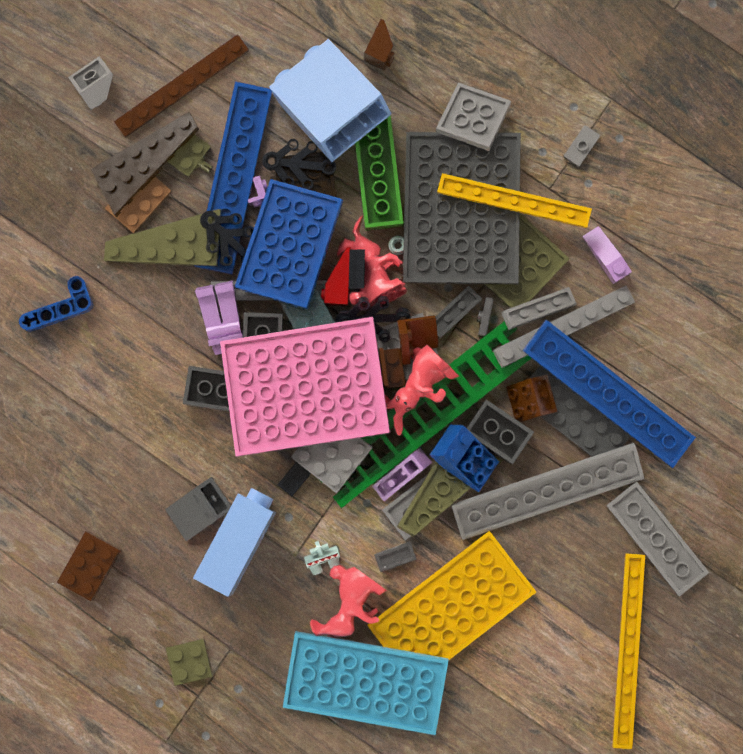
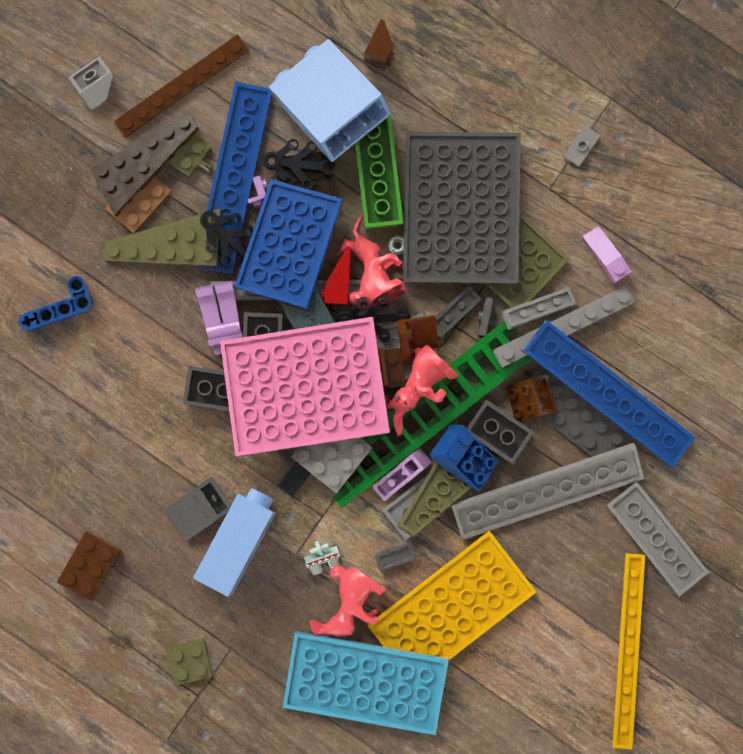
black slope [349,249,365,289] -> none
light grey plate [436,82,511,151] -> none
yellow plate [437,173,592,228] -> none

